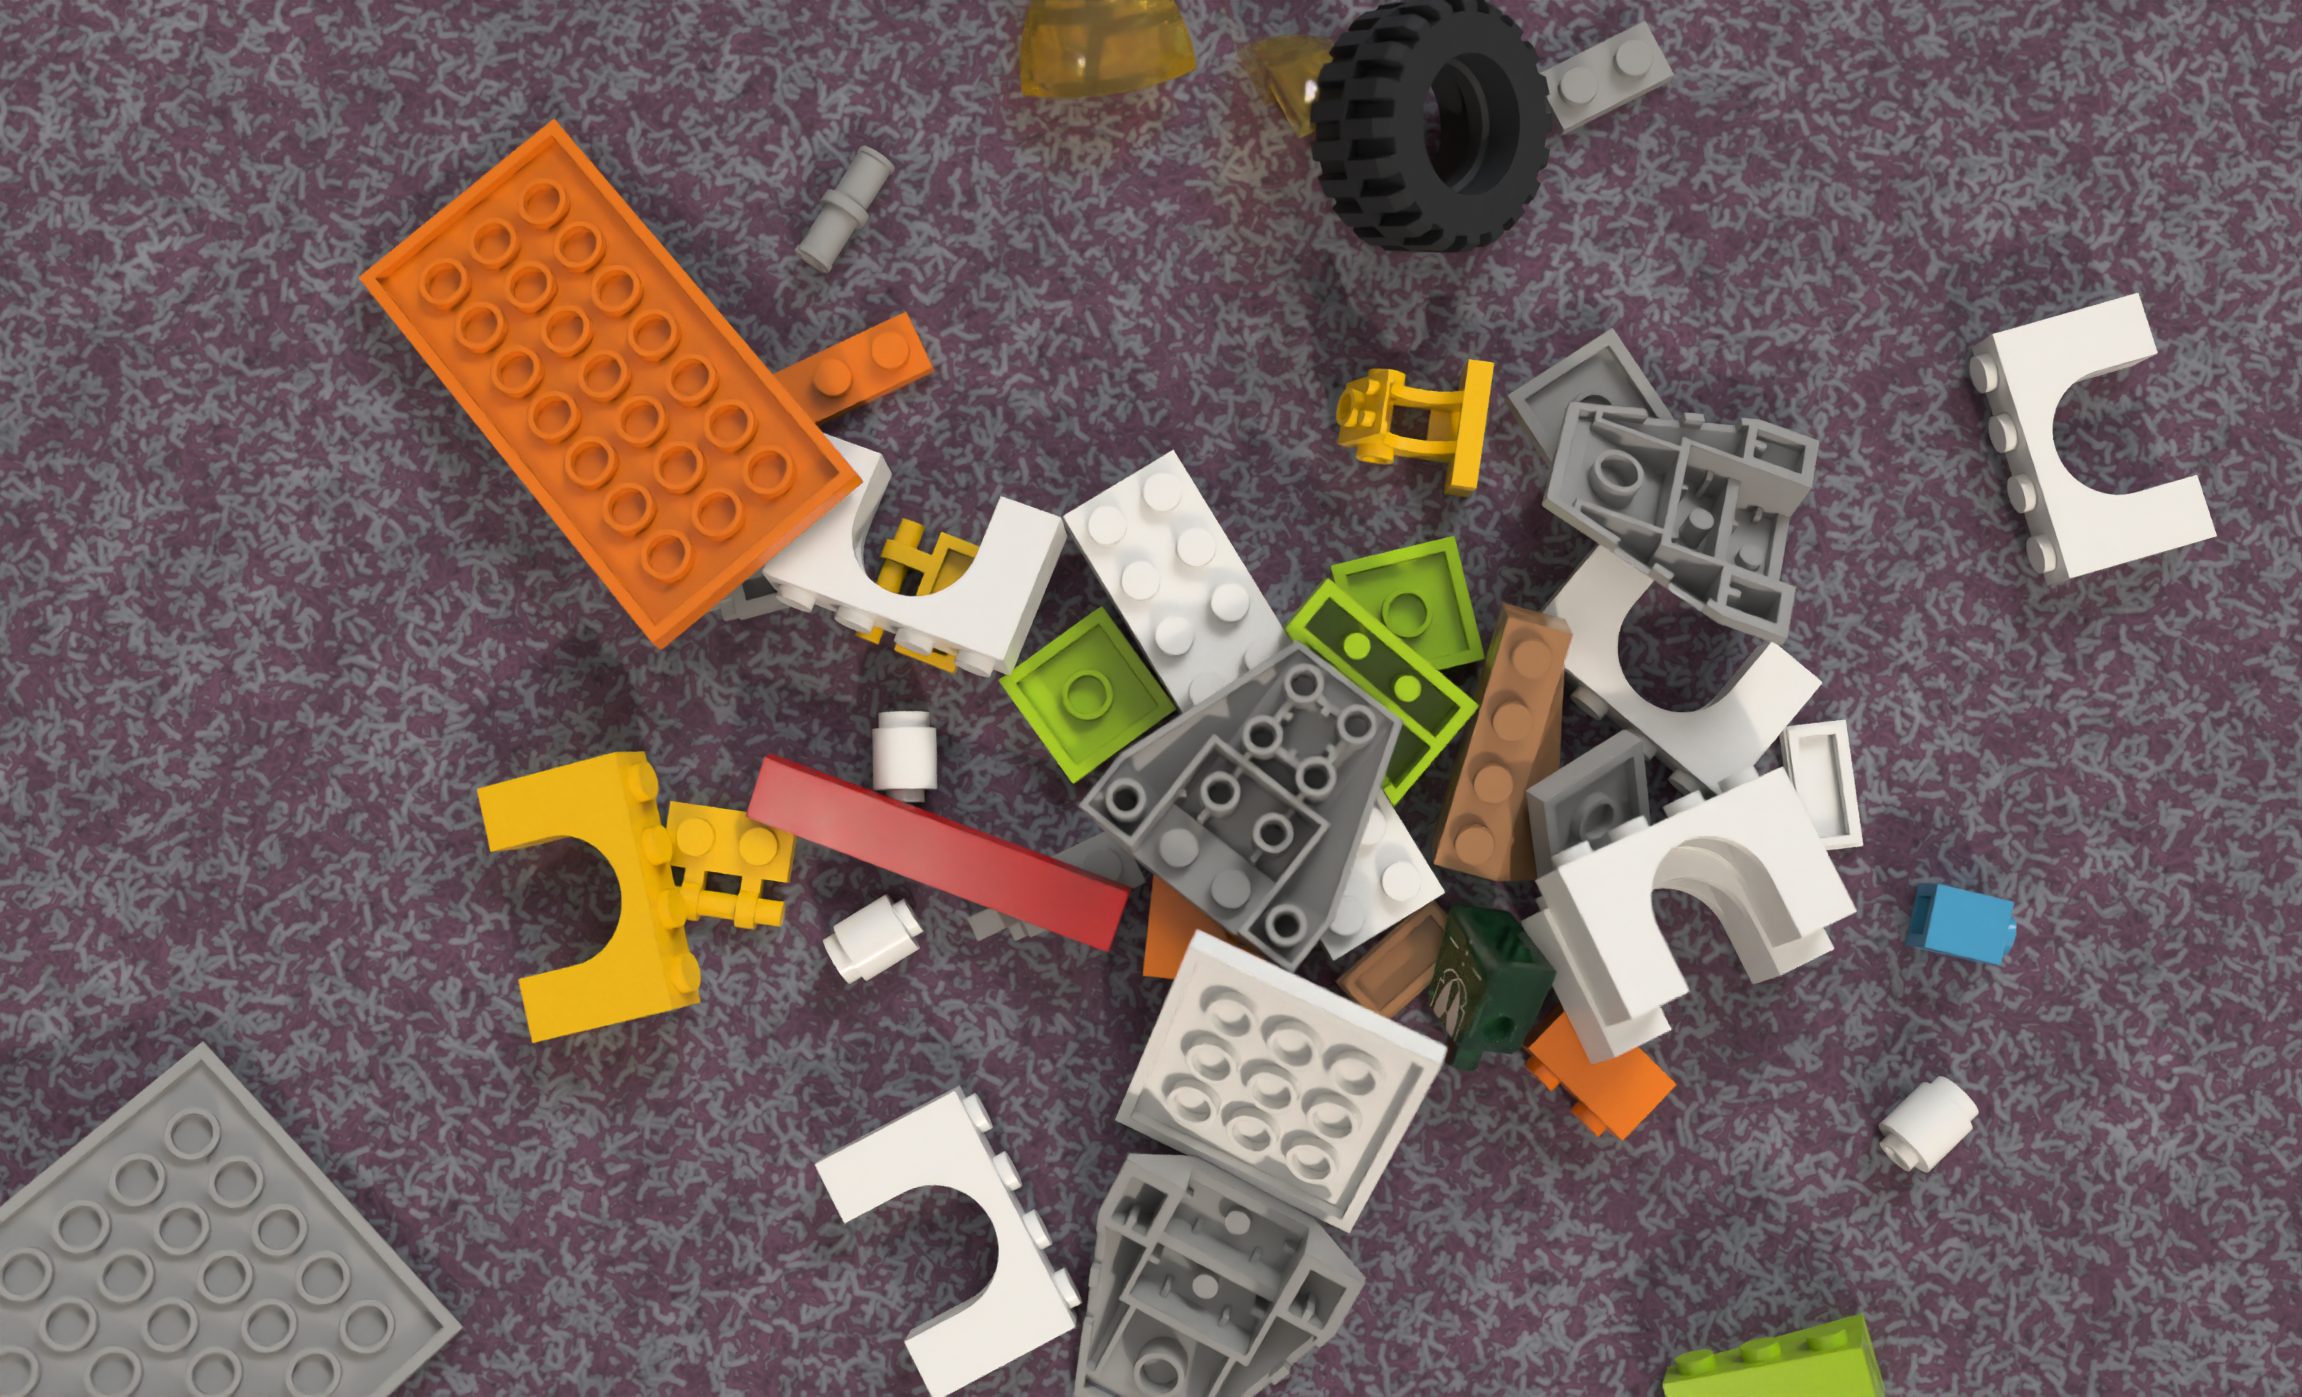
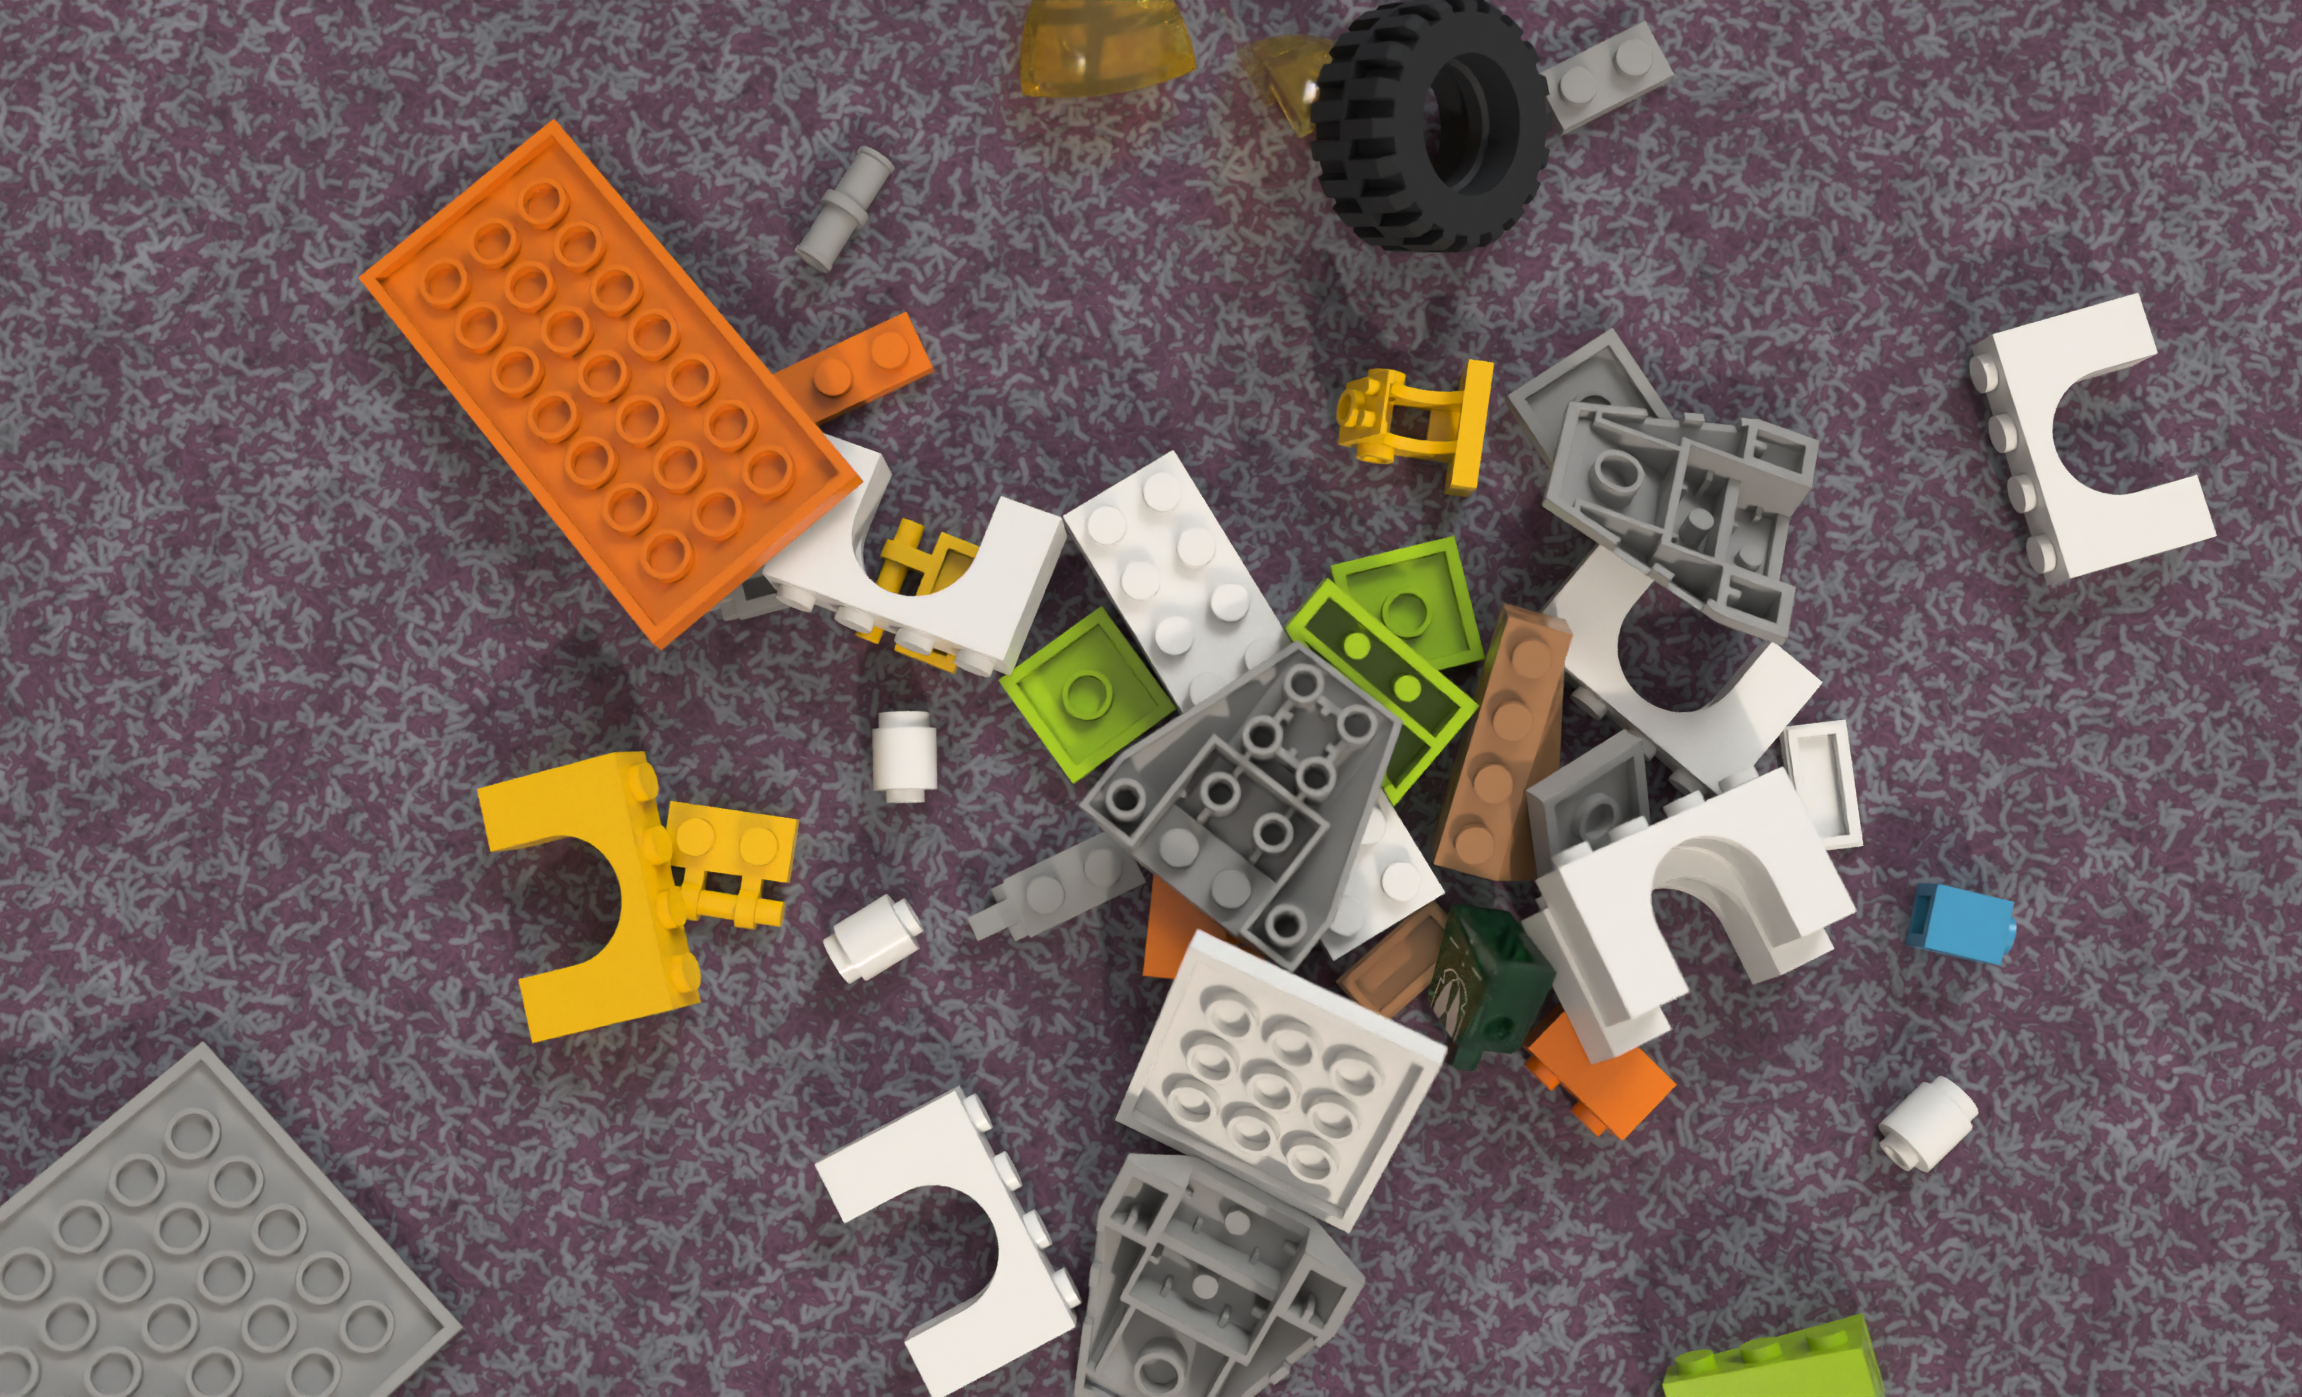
tile [746,753,1132,952] -> none

